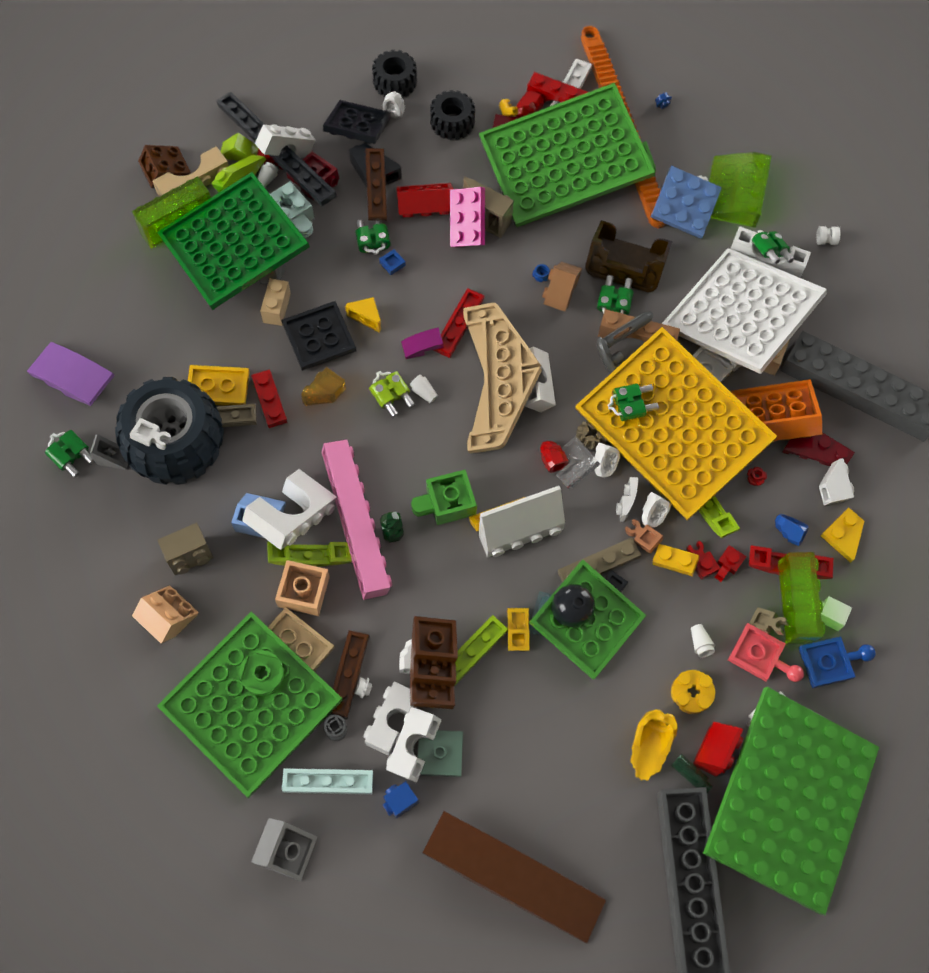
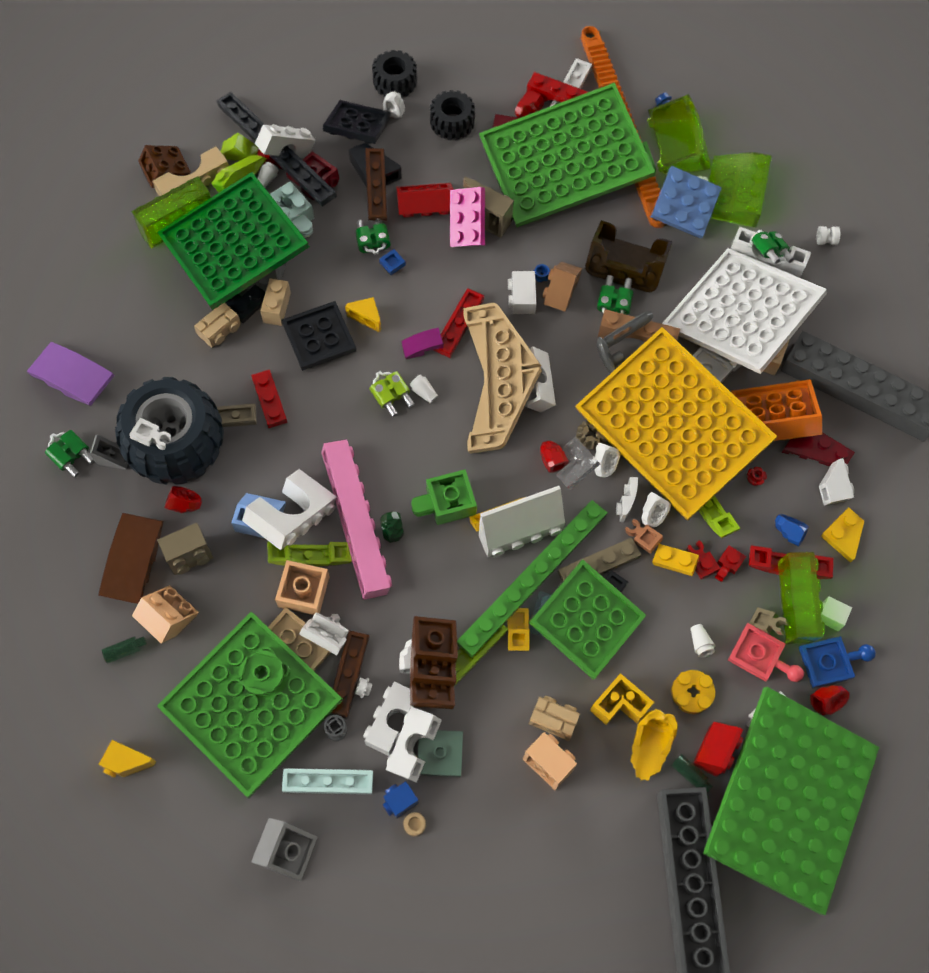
yellow plate [188,365,250,406] -> none
clear yellow slope [301,367,346,406] -> none
reddish brown slope [422,811,606,944] -> none
yellow arm [499,99,518,116] -> none
black cylinder [551,584,595,628] -> none
green piece [607,383,659,421] -> none
none -> reddish brown slope [98,513,164,604]
none -> yellow slope [99,740,156,778]
none -> clear green cylinder [102,636,147,664]
none -> red rock [164,486,202,513]
none -> tan brick [194,303,241,348]
none -> black plate [225,284,266,324]
none -> white slope [299,612,349,655]
none -> tan tile [403,812,426,837]
none -> bright green plate [457,500,608,658]
none -> white brick [508,271,536,314]
none -> light nougat brick [523,732,577,790]
none -> tan brick [529,696,580,741]
none -> yellow brick [590,673,654,725]
none -> clear neon green windscreen [647,94,711,174]
none -> red rock [810,685,850,716]

